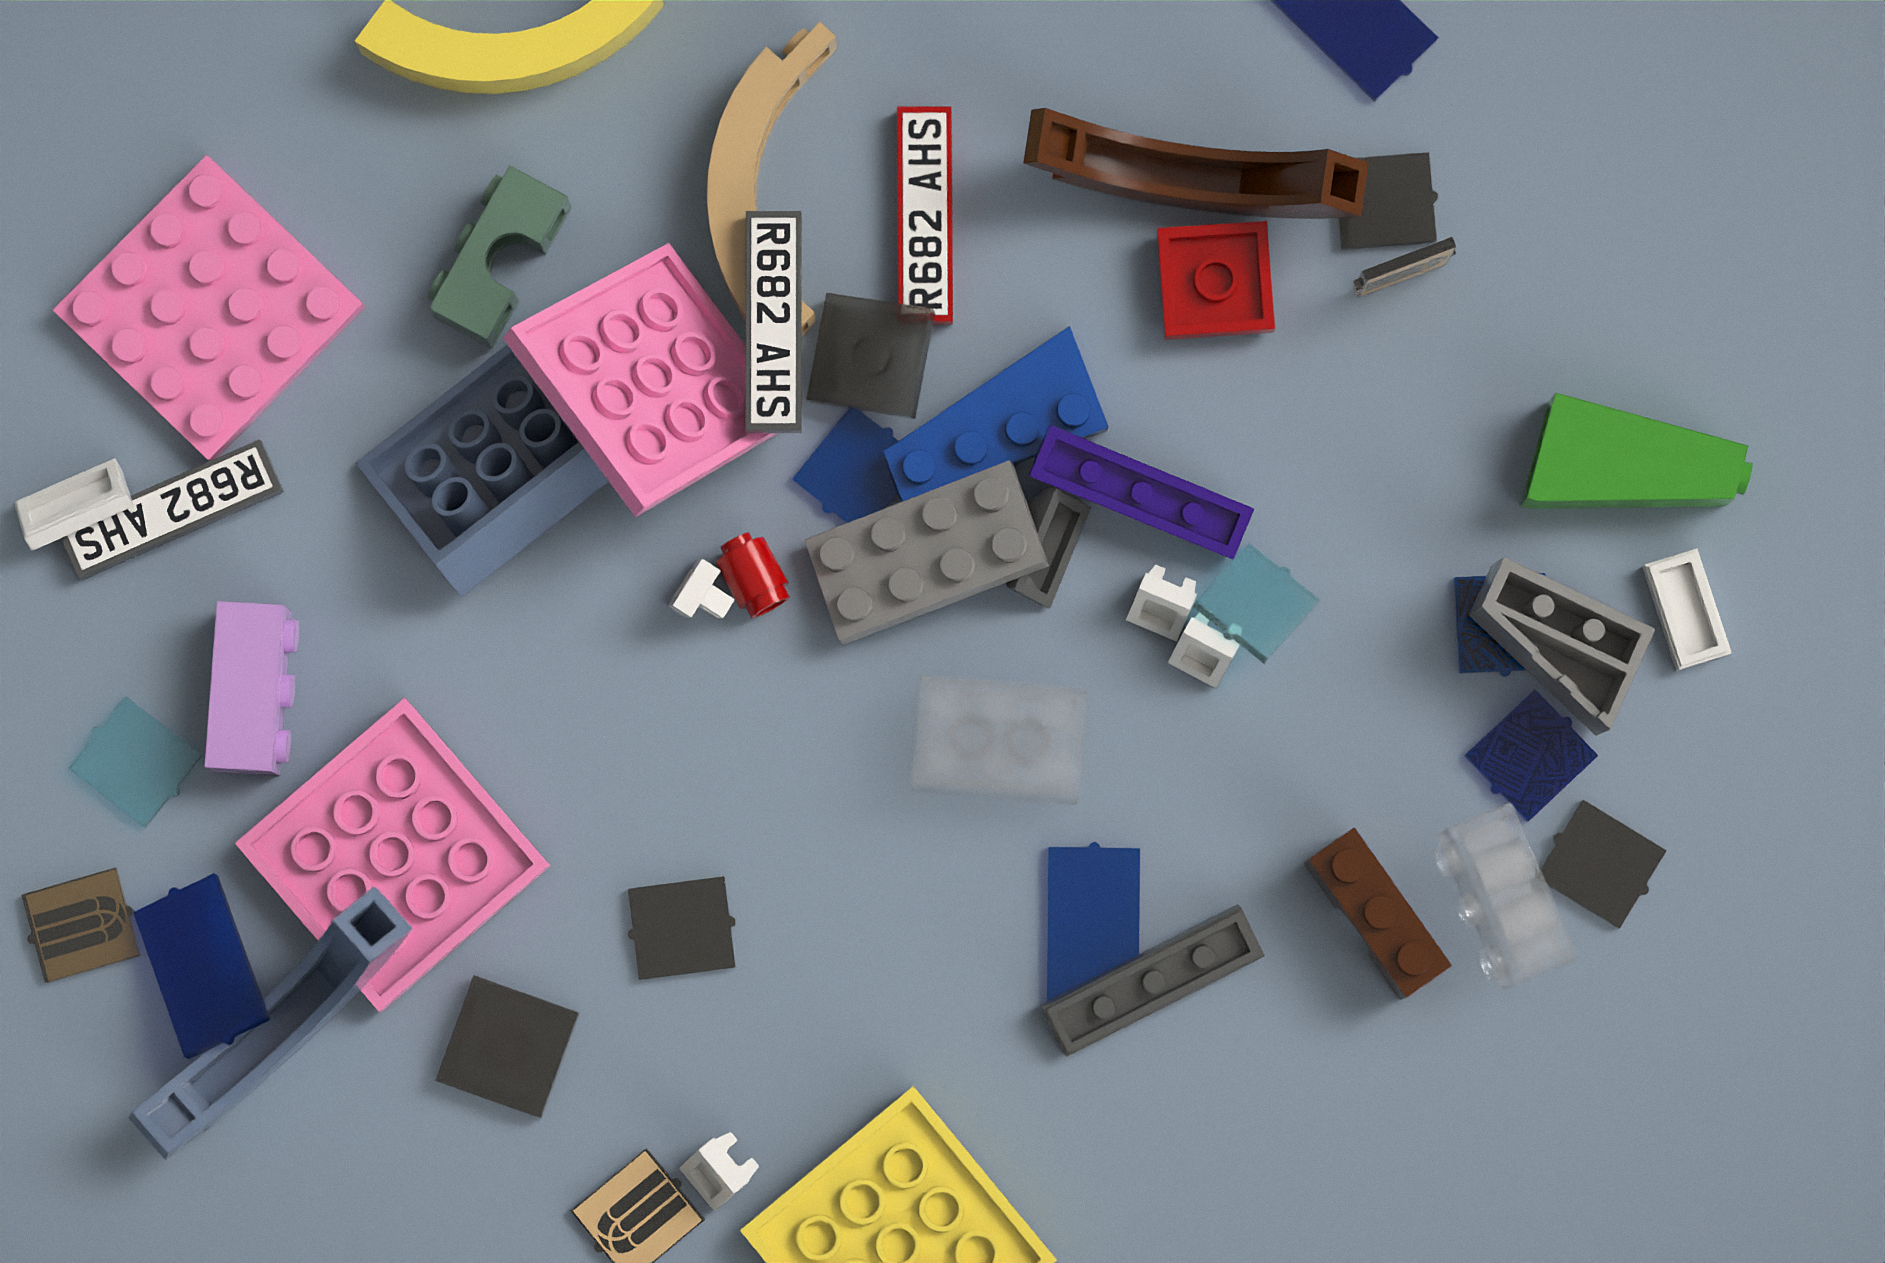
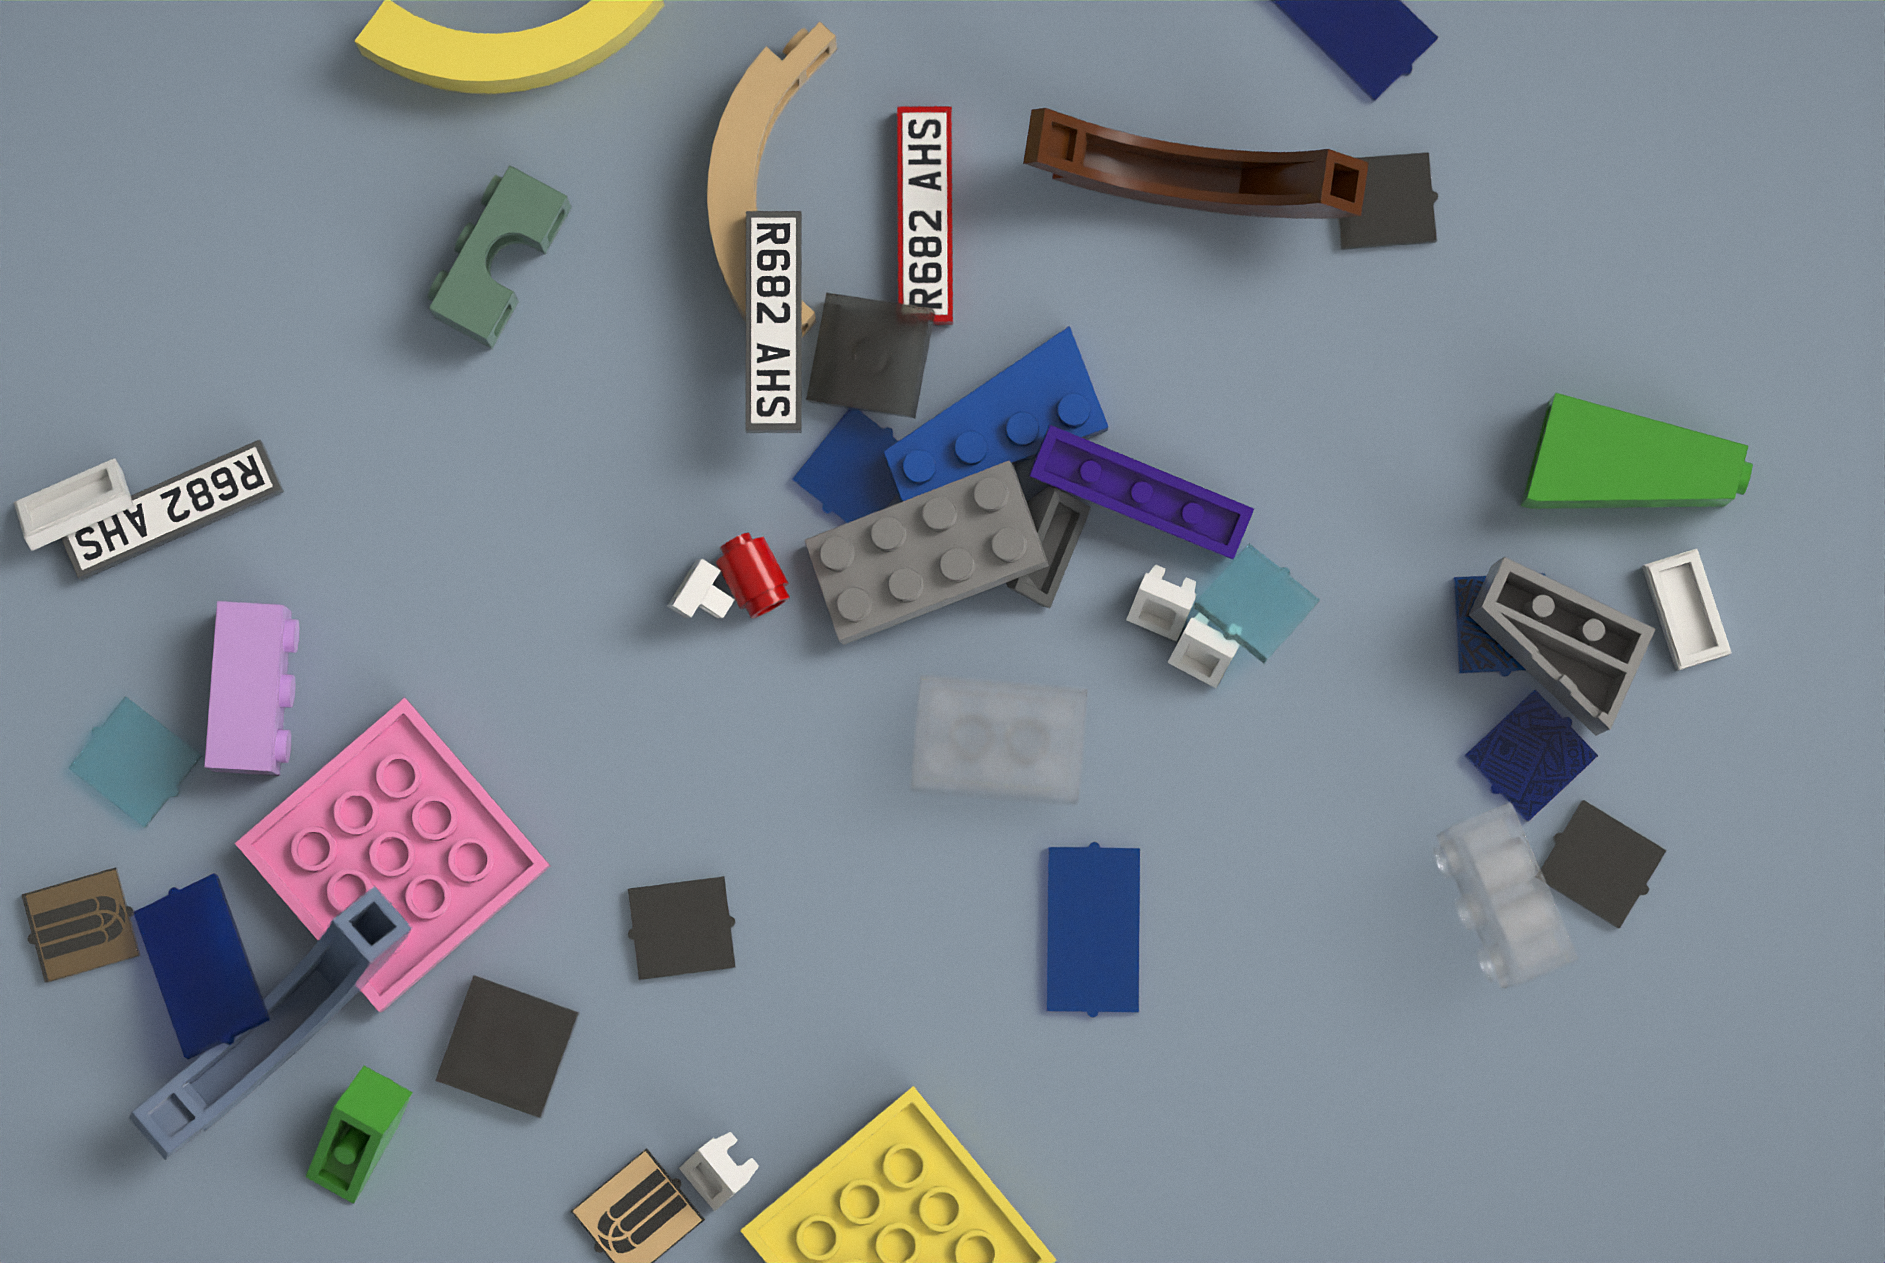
bright pink plate [53,155,365,461] -> none
sand blue slope [355,345,609,597] -> none
bright pink plate [503,243,778,517] -> none
dark grey tile [1040,904,1265,1057] -> none
red plate [1156,221,1275,340] -> none
reddish brown arch [1304,827,1452,1000] -> none
clear smoke piece [1352,237,1456,298] -> none
none -> bright green slope [305,1065,413,1204]

